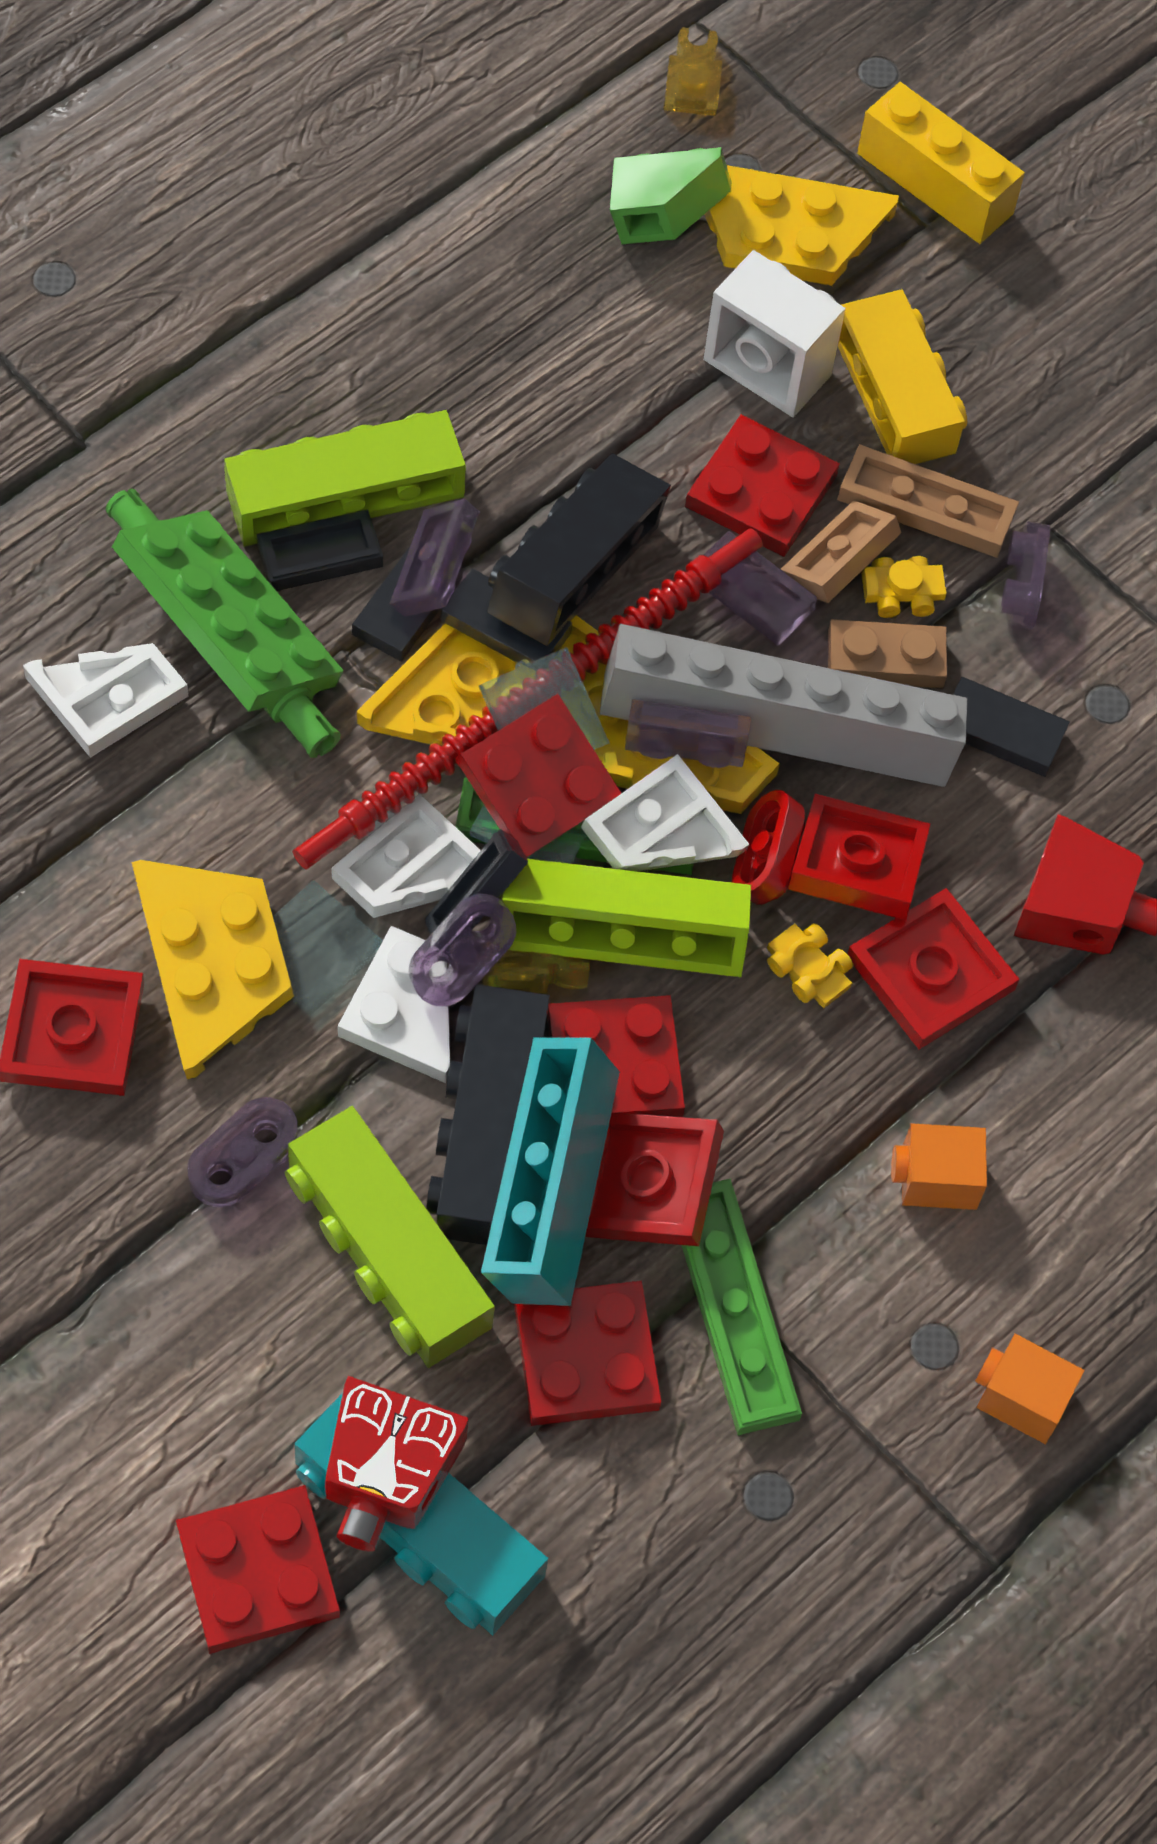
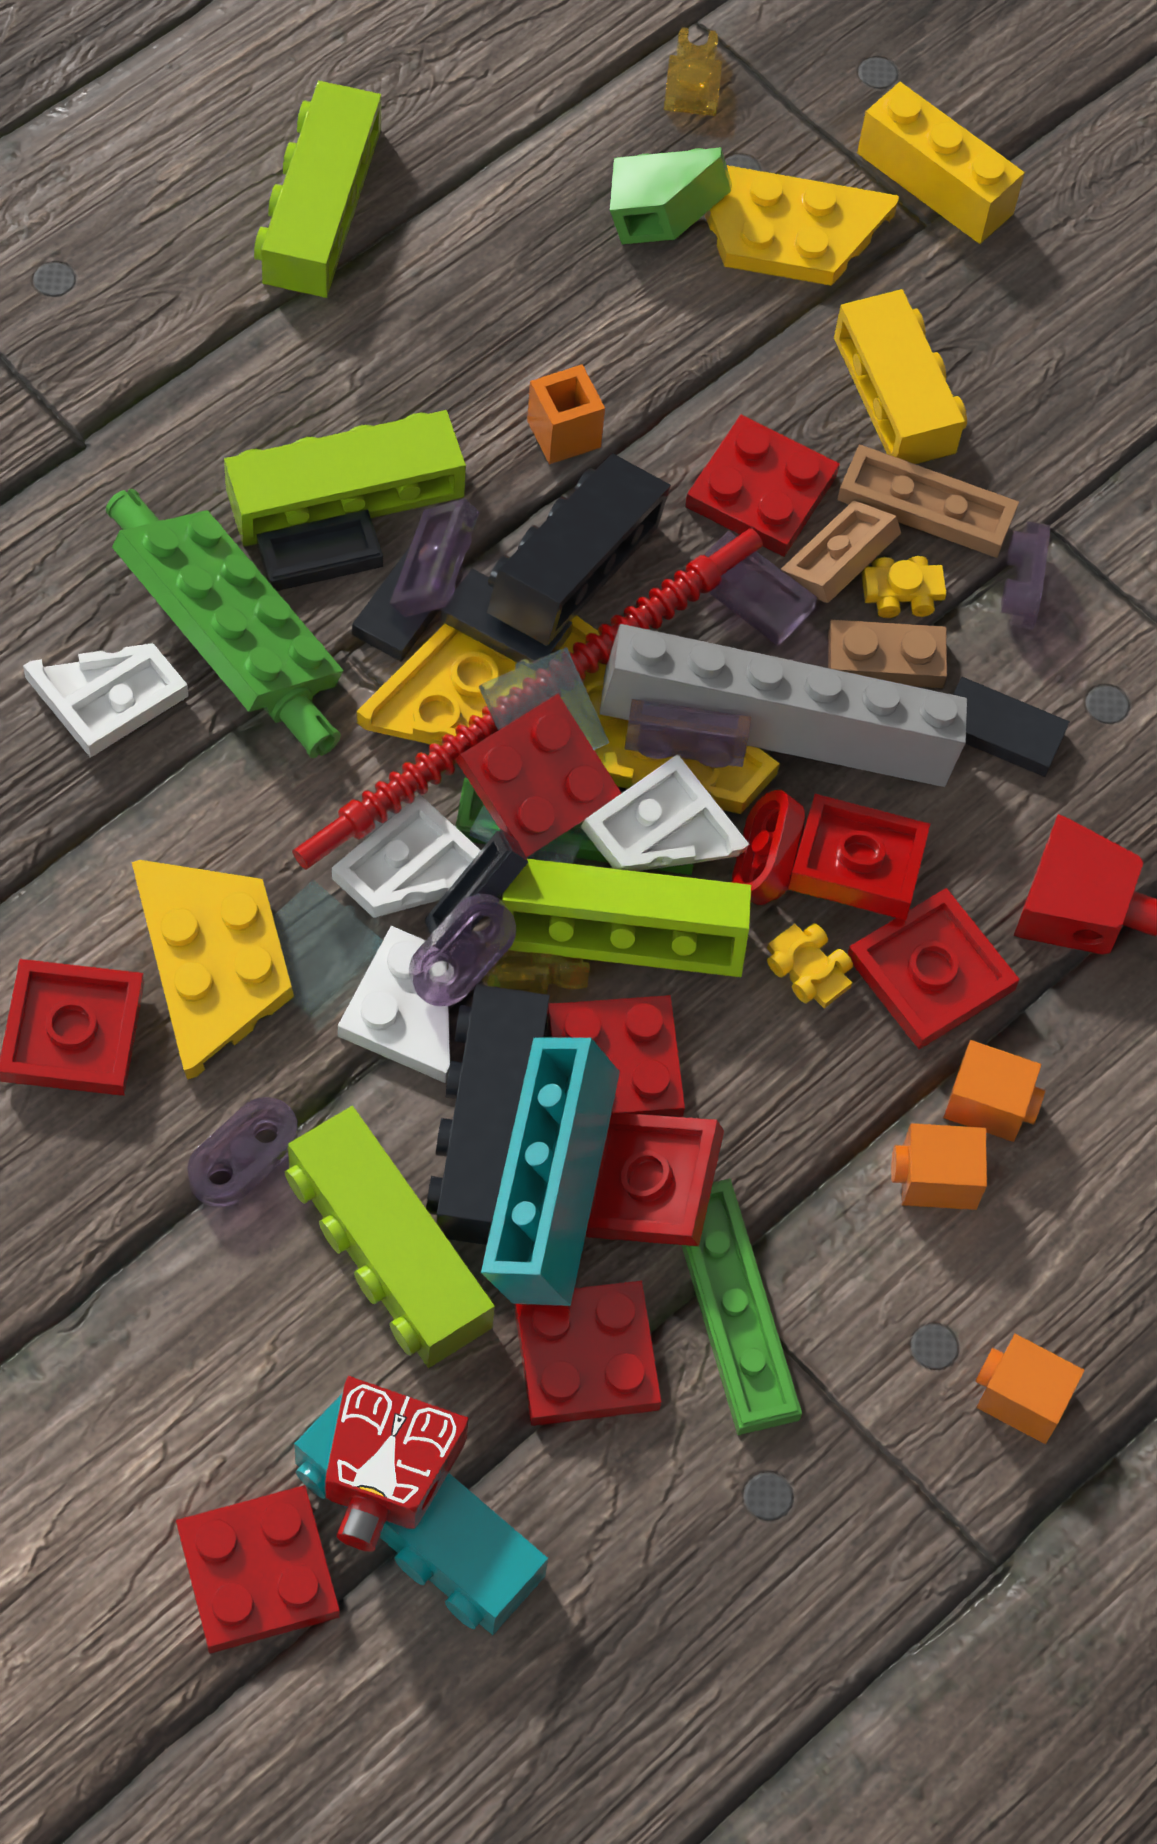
white brick [703,250,845,418] -> none
none -> lime brick [254,80,381,298]
none -> orange brick [527,364,605,465]
none -> orange brick [943,1040,1046,1142]

